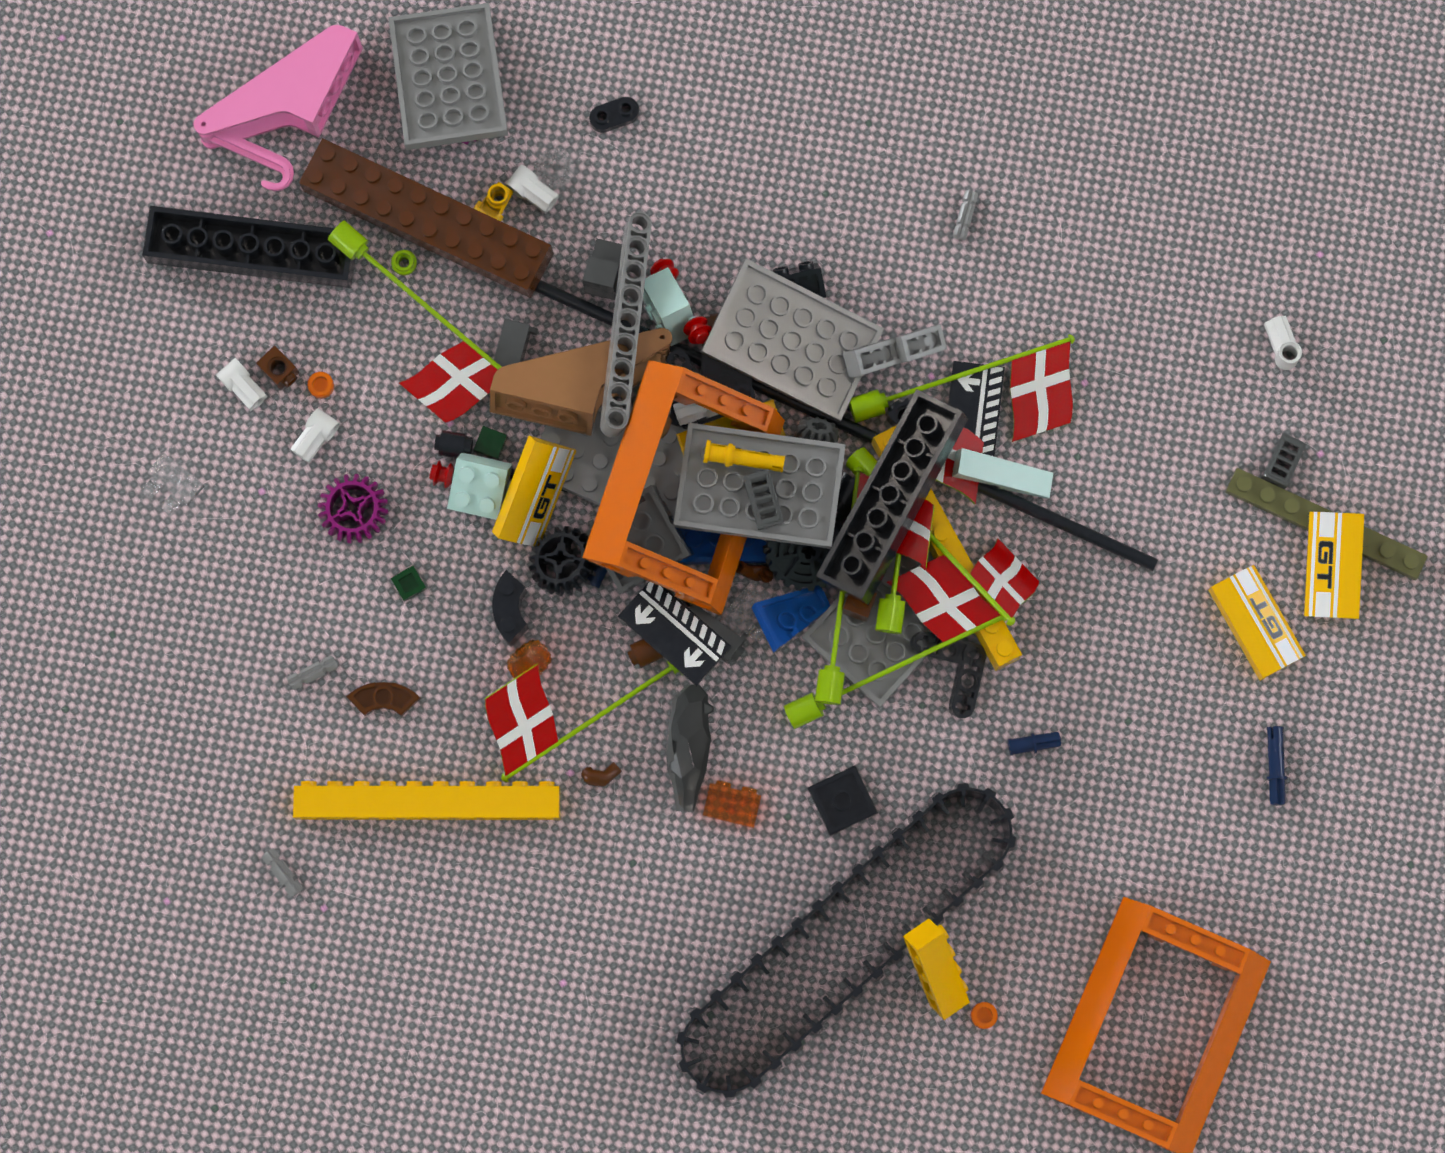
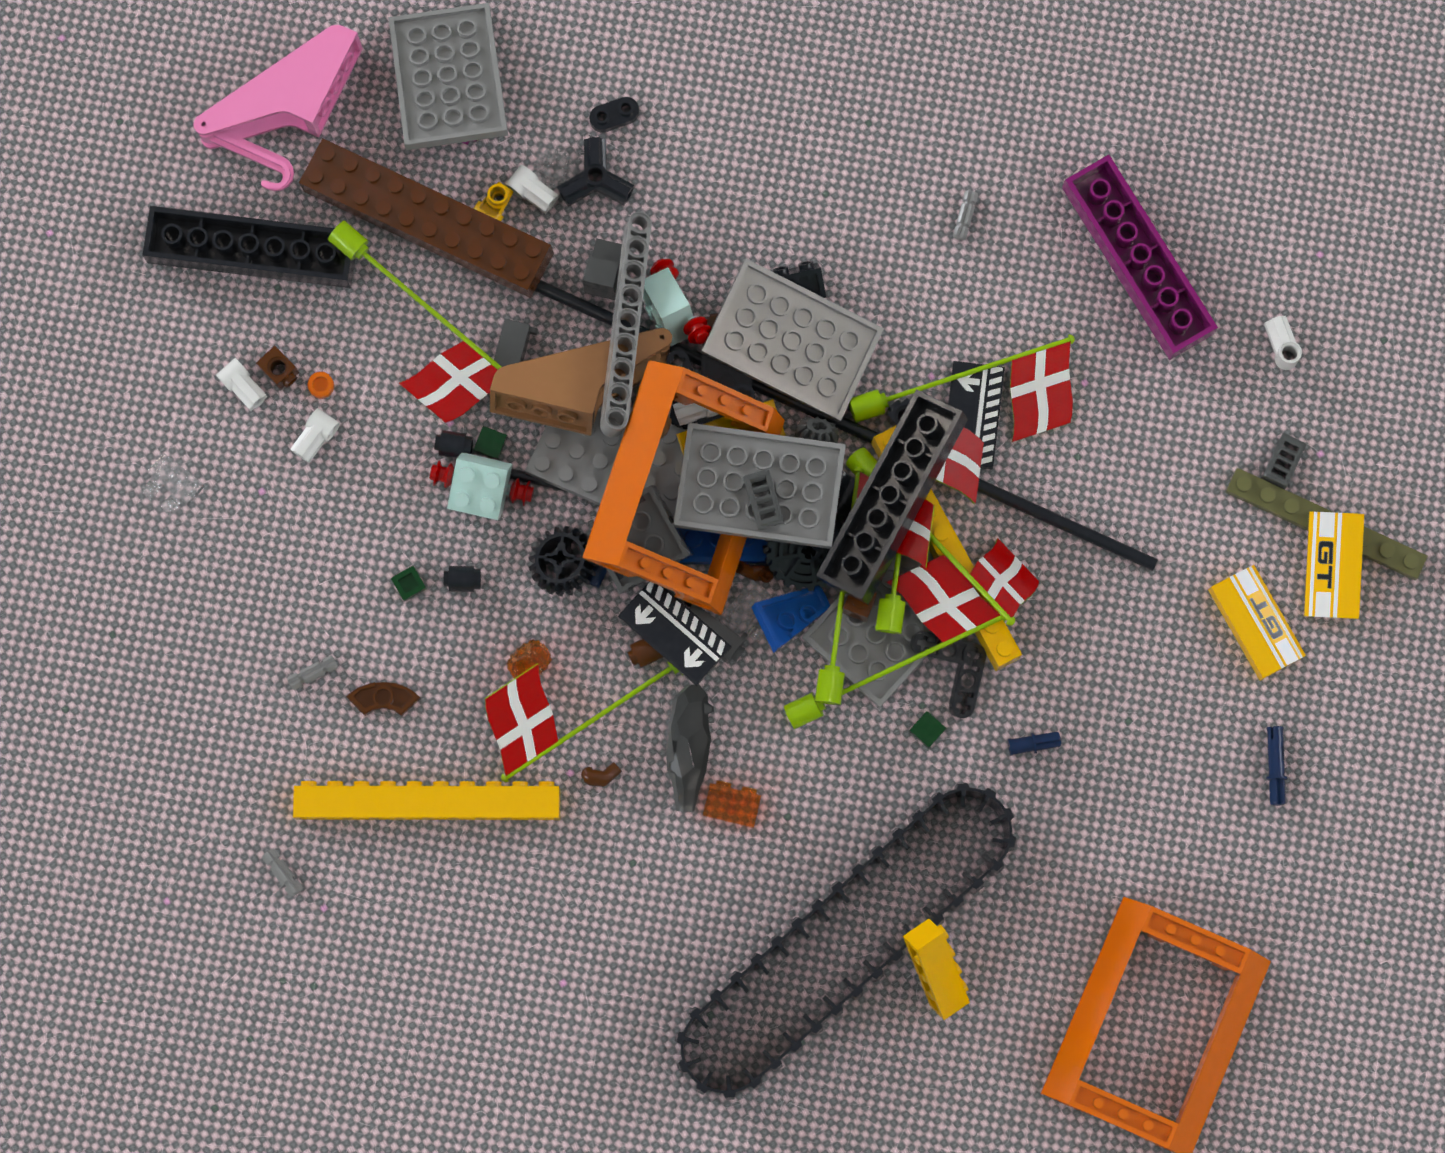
magenta gear [318,474,389,544] -> none
lime plate [391,250,417,276] -> none
yellow slope [492,436,576,546] -> none
black brick [492,570,529,647] -> none
yellow pin [703,440,785,473] -> none
black tile [807,765,878,836] -> none
light grey slope [843,324,947,378] -> none
light aqua slope [952,448,1053,499] -> none
orange tile [970,1002,998,1029] -> none
none -> black brick [443,566,481,592]
none -> black piece [557,137,635,207]
none -> dark green tile [909,711,946,749]
none -> magenta brick [1062,154,1218,360]

